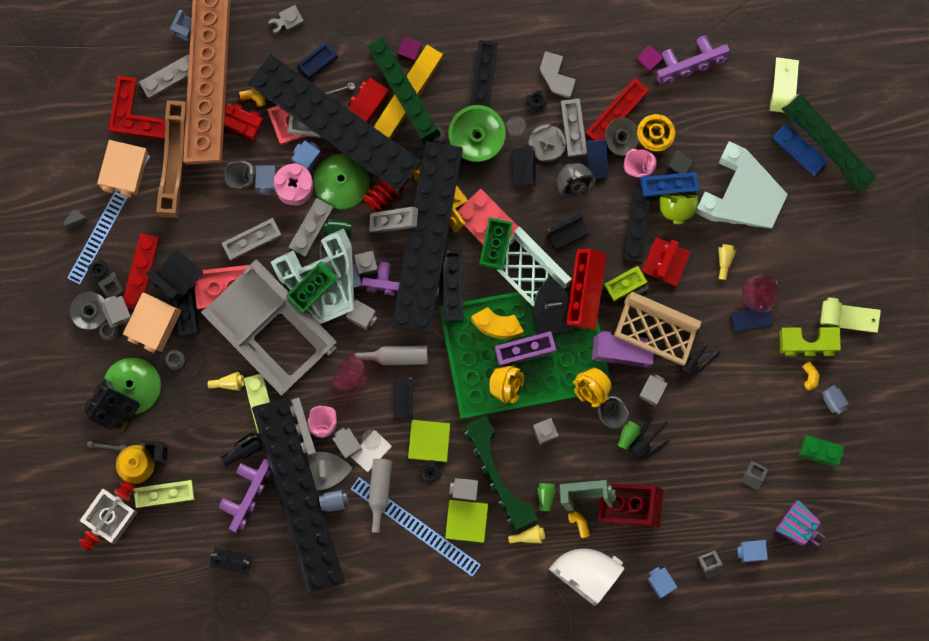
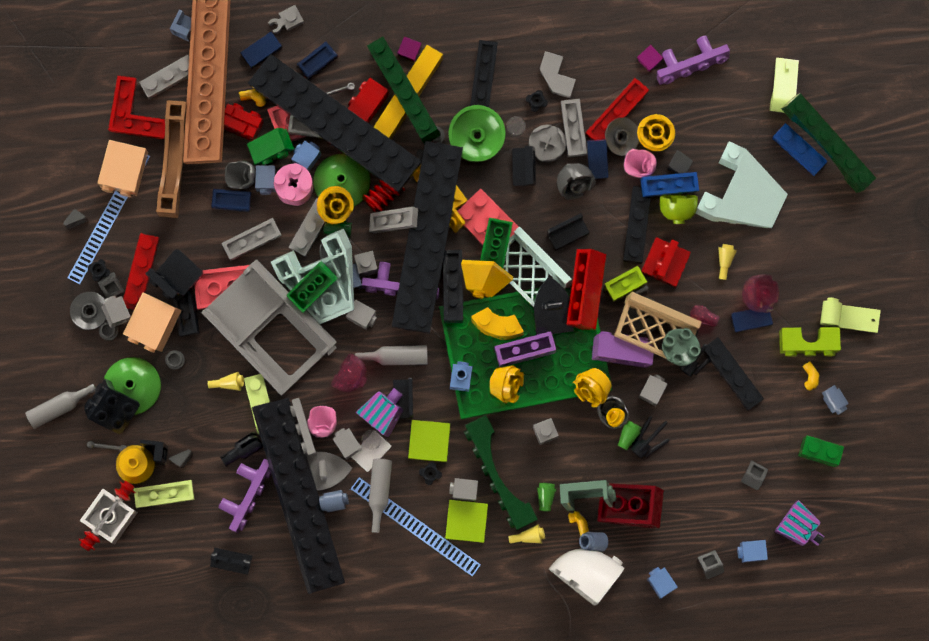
none -> light grey piece [25,384,96,429]
none -> dark grey slope [169,449,193,468]
none -> dark blue tile [211,189,252,212]
none -> dark blue tile [240,32,282,69]
none -> green brick [247,128,294,166]
none -> yellow cone [317,186,354,224]
none -> medium lavender torso [356,388,403,437]
none -> medium blue brick [450,362,472,392]
none -> yellow slope [461,260,513,299]
none -> sand blue brick [579,532,608,552]
none -> yellow plate [606,408,625,427]
none -> sand green dish [662,328,701,366]
none -> clear pink cone [690,304,719,327]
none -> black plate [704,337,764,411]

